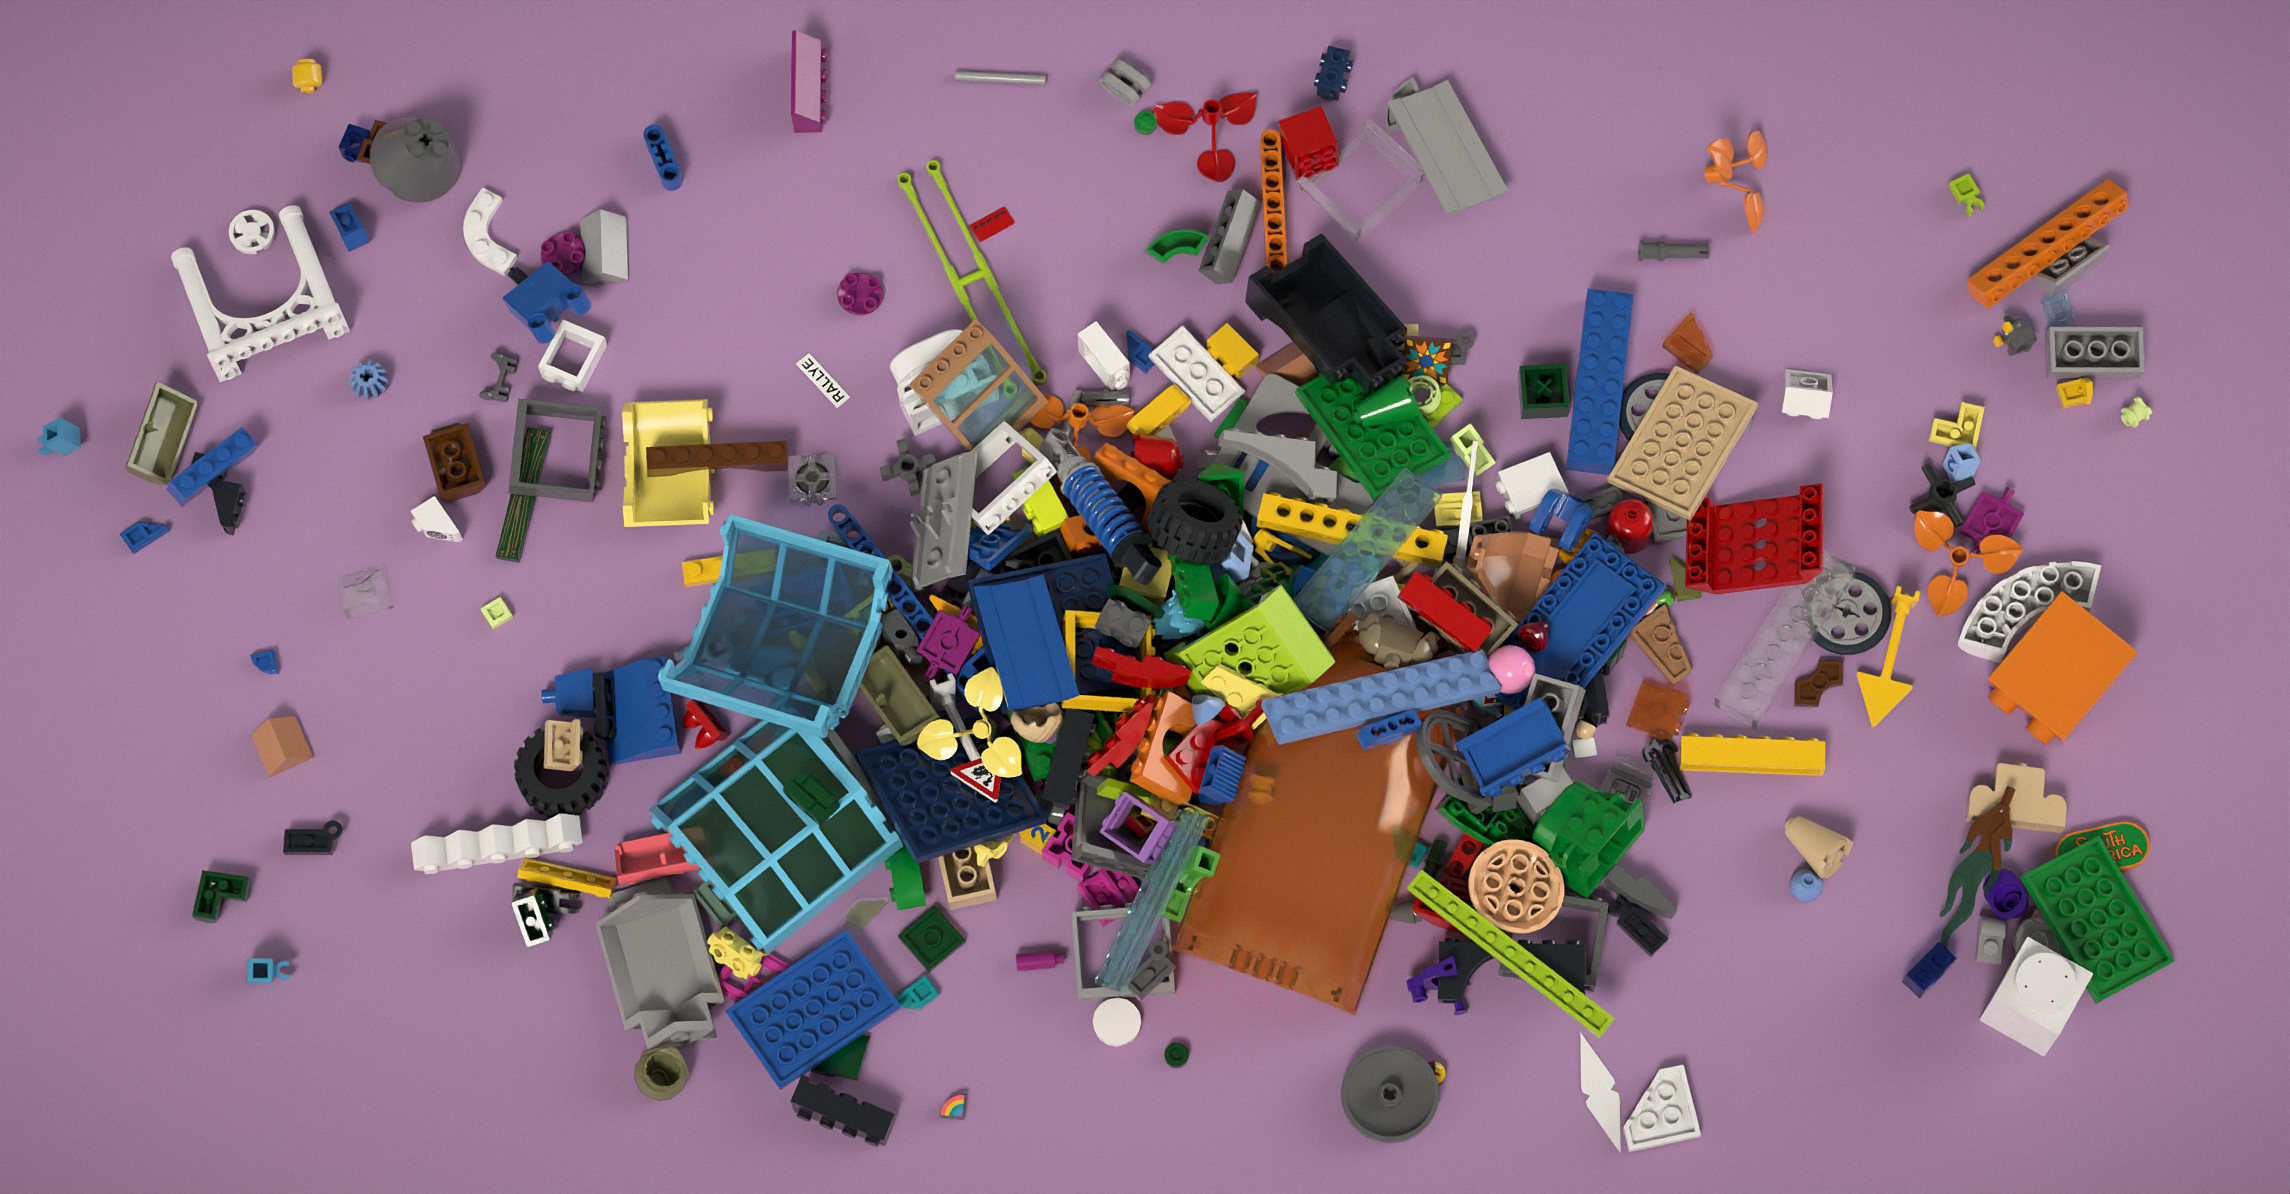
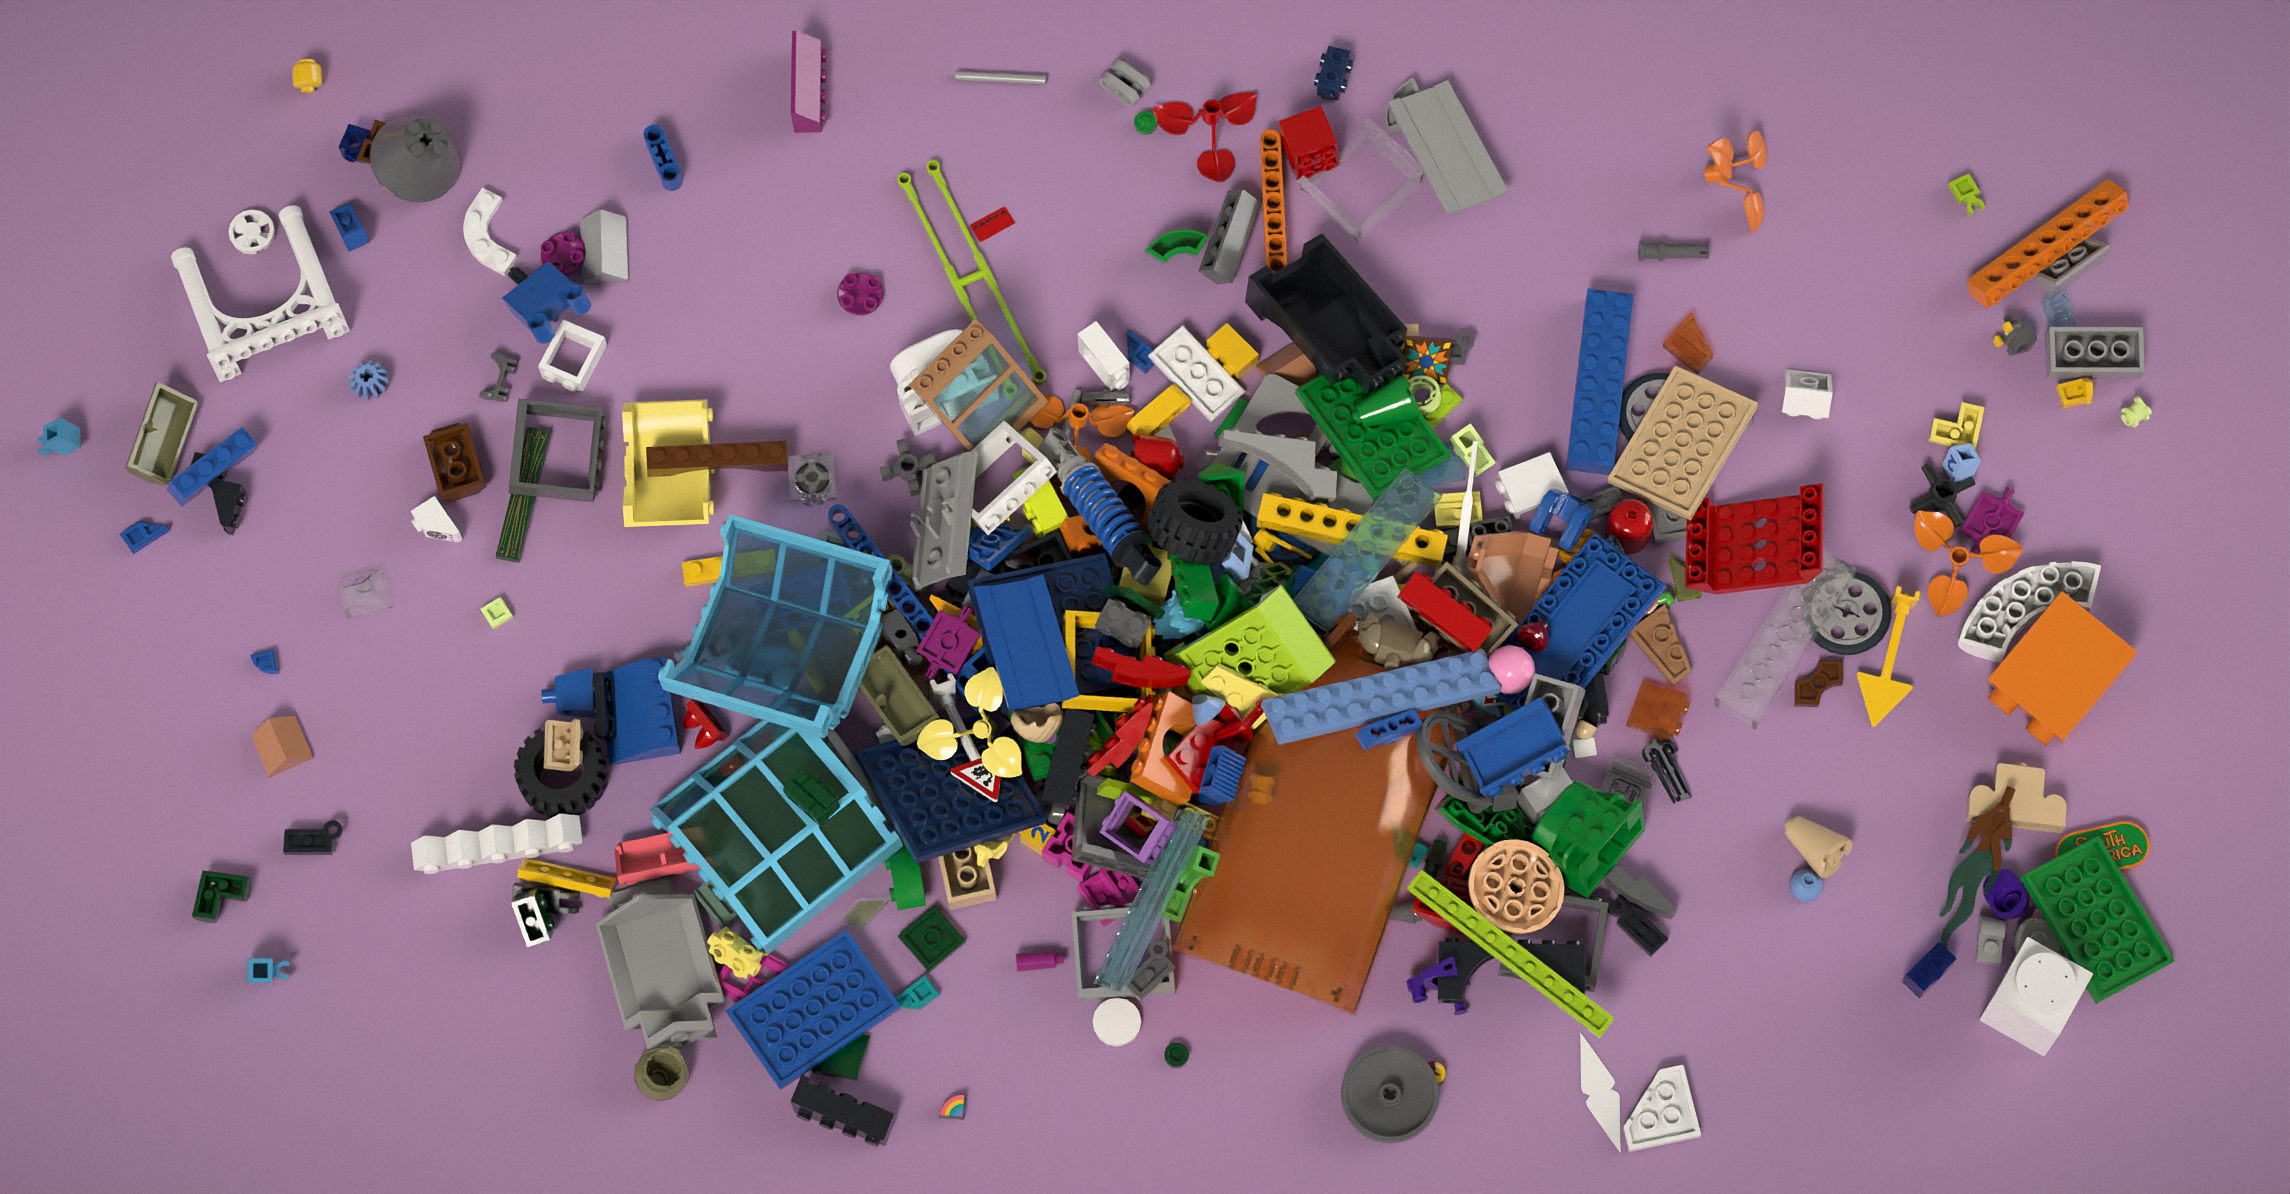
white sticker [796,353,850,408] -> none
dark green brick [1518,364,1570,419] -> none
yellow brick [1679,733,1825,776] -> none

